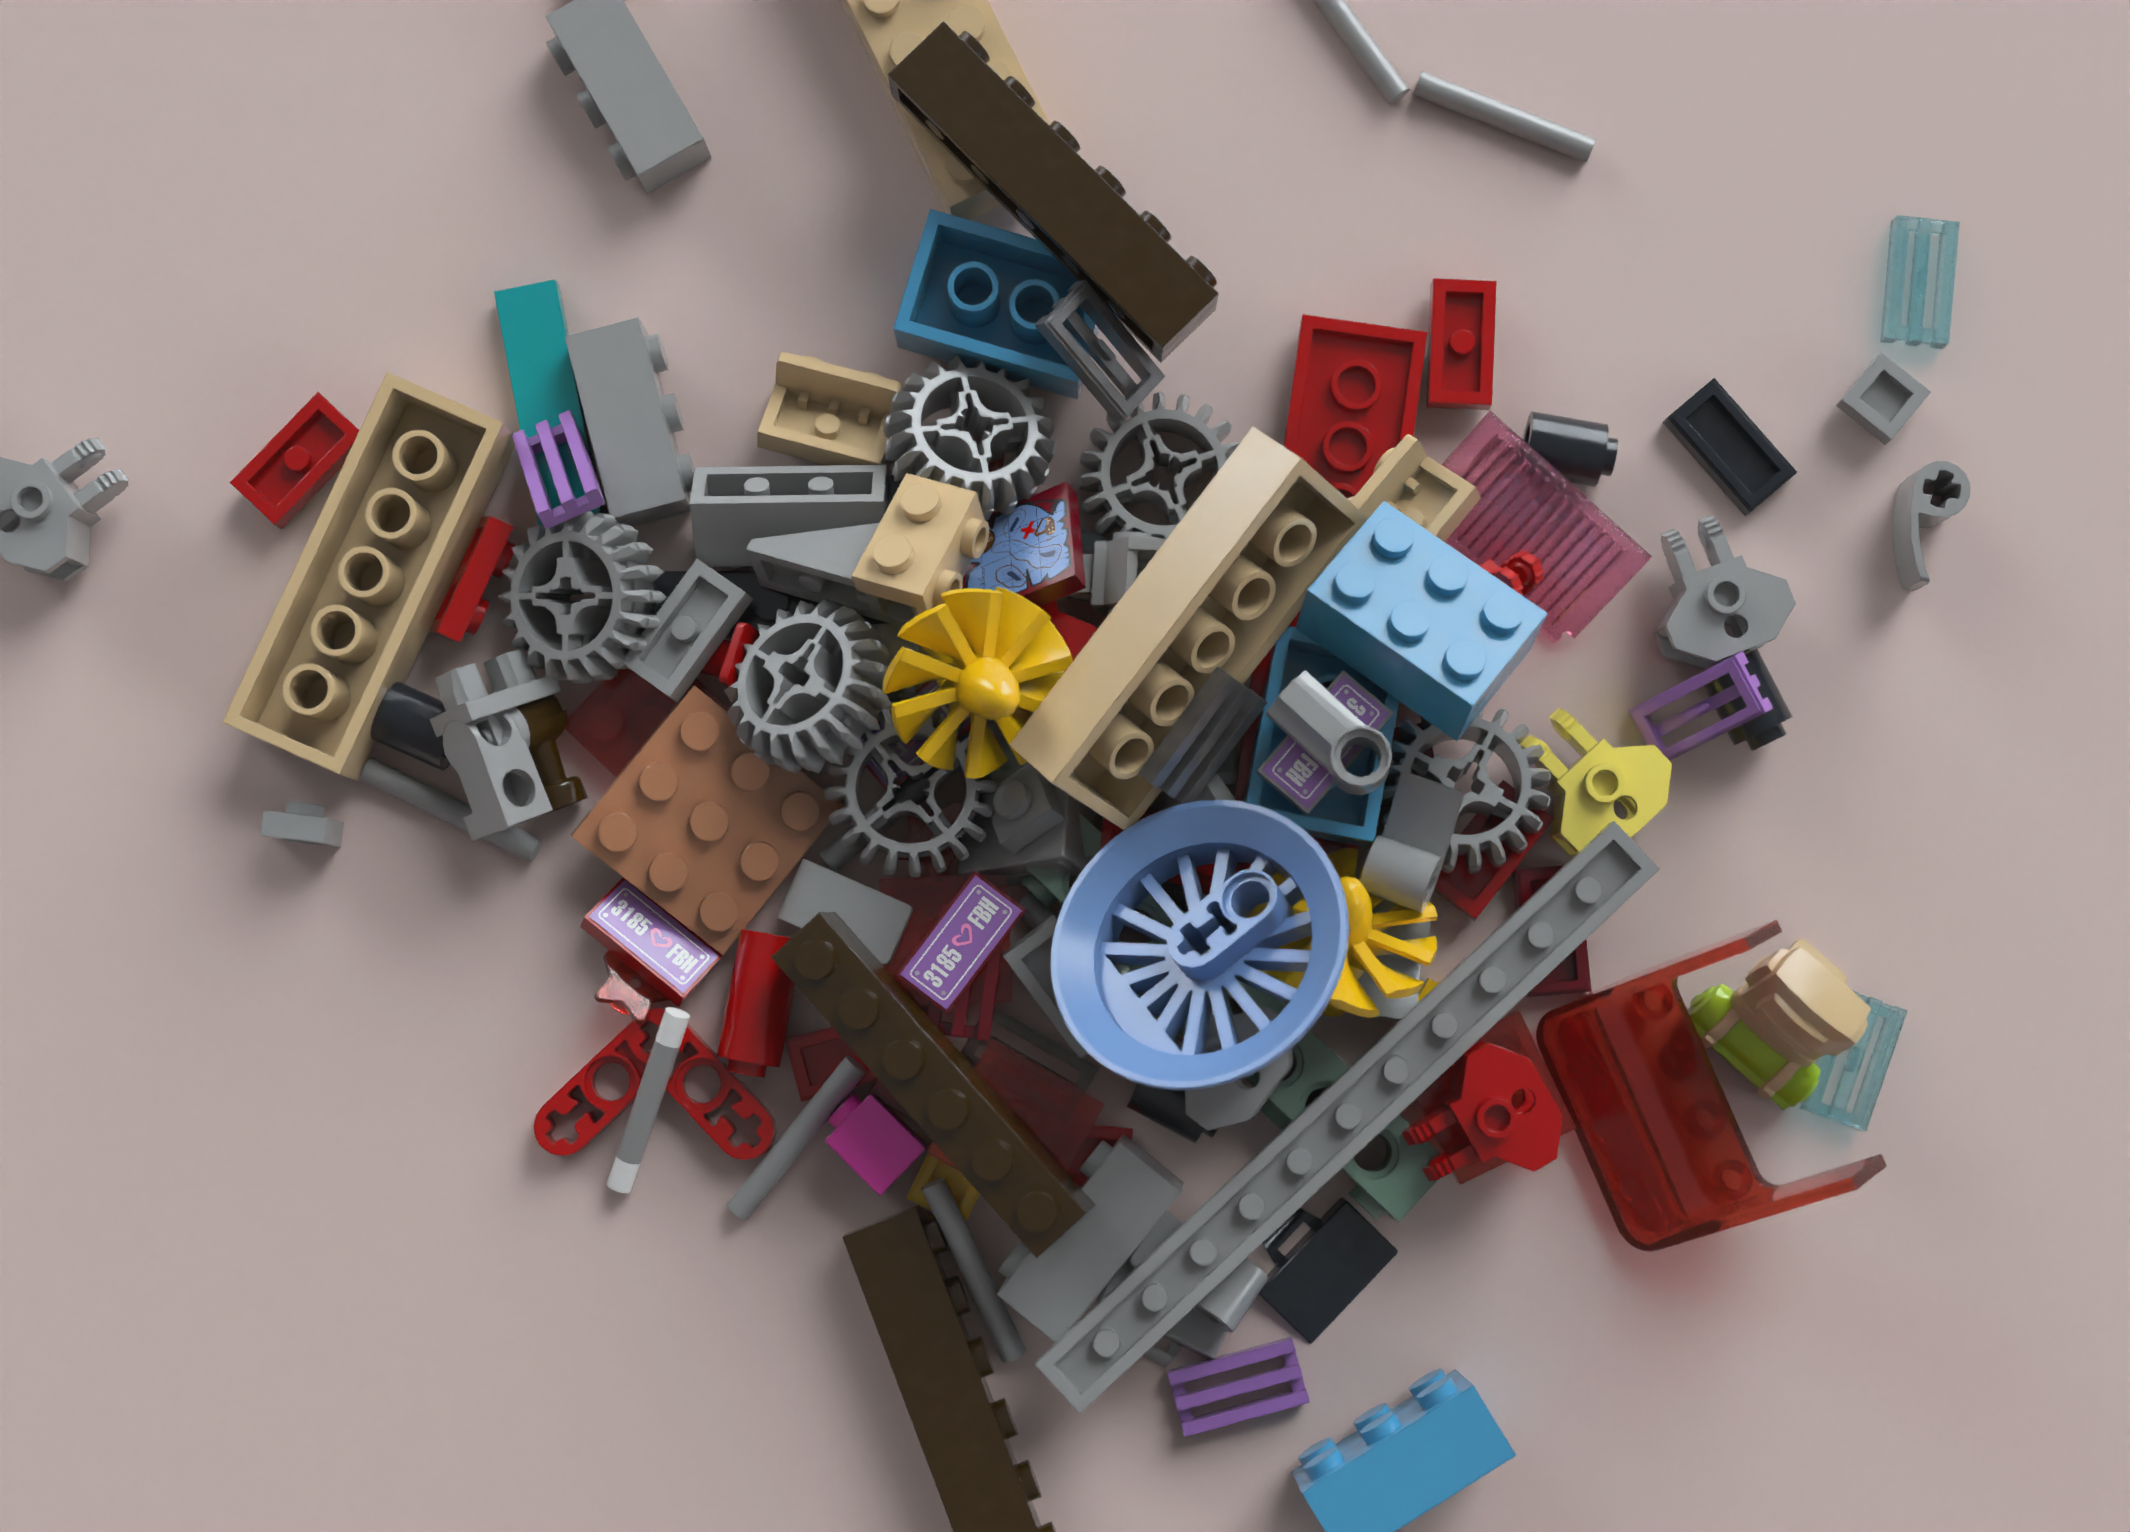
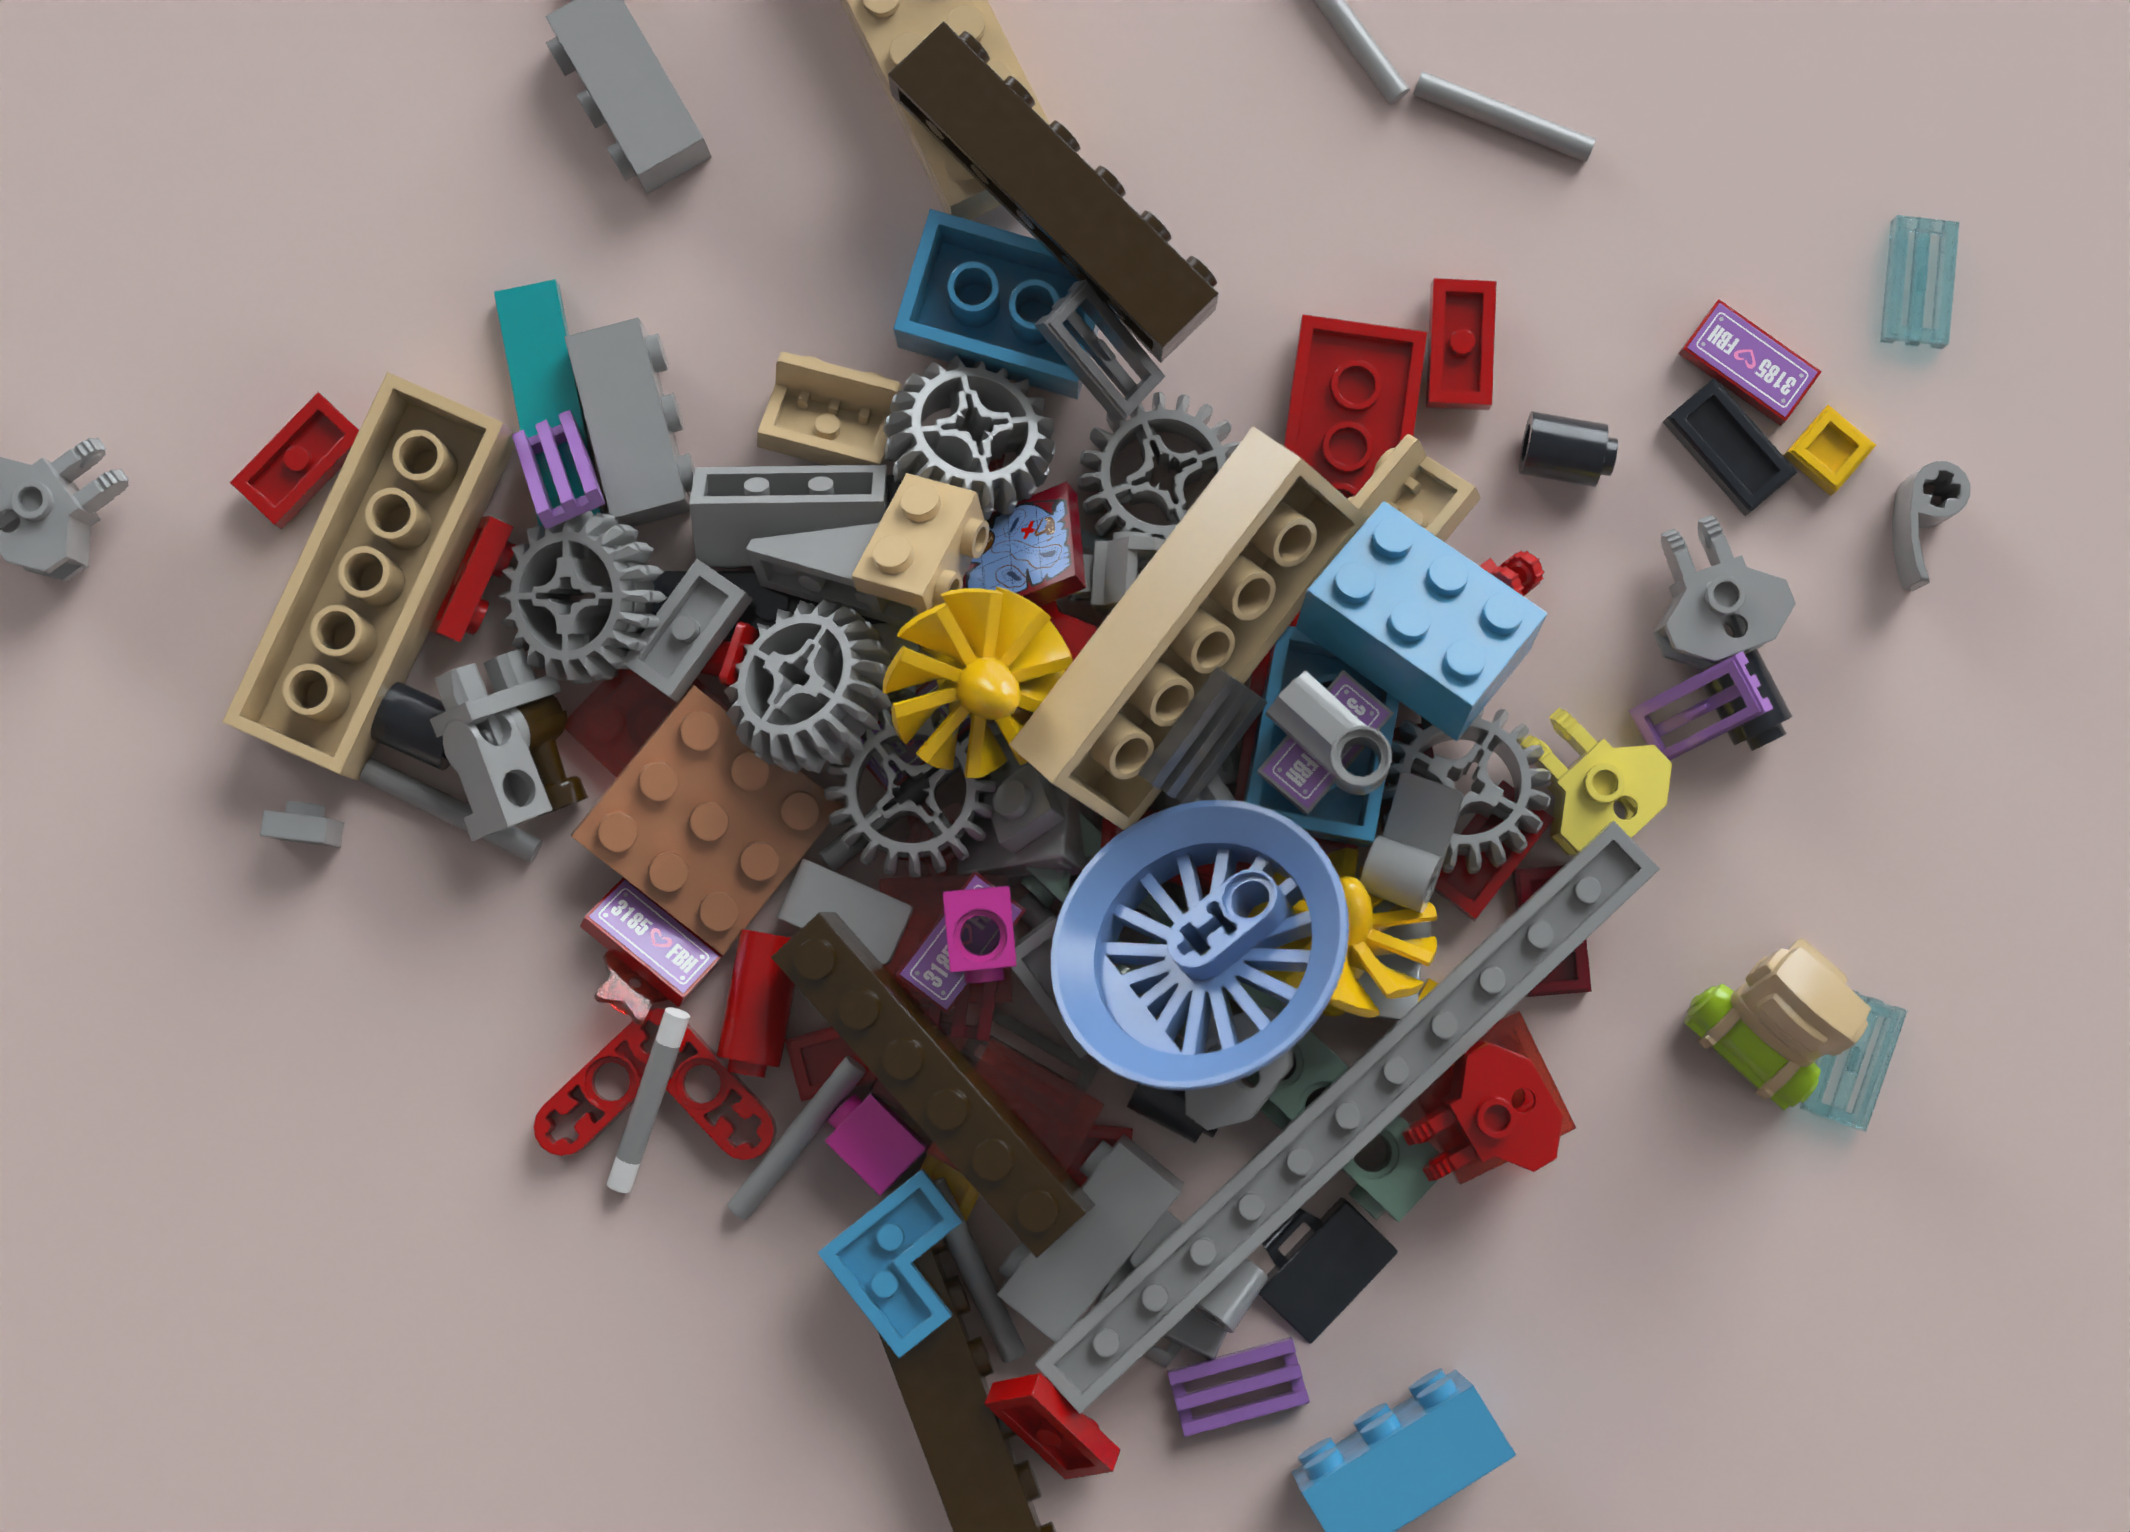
clear pink window [1442,410,1652,644] -> none
clear red windscreen [1536,920,1887,1252] -> none
light grey plate [1836,352,1931,445] -> none
none -> dark azure plate [817,1168,964,1358]
none -> dark pink brick [943,885,1017,983]
none -> red plate [984,1373,1121,1480]
none -> tile [1678,299,1822,426]
none -> yellow tile [1783,405,1876,496]

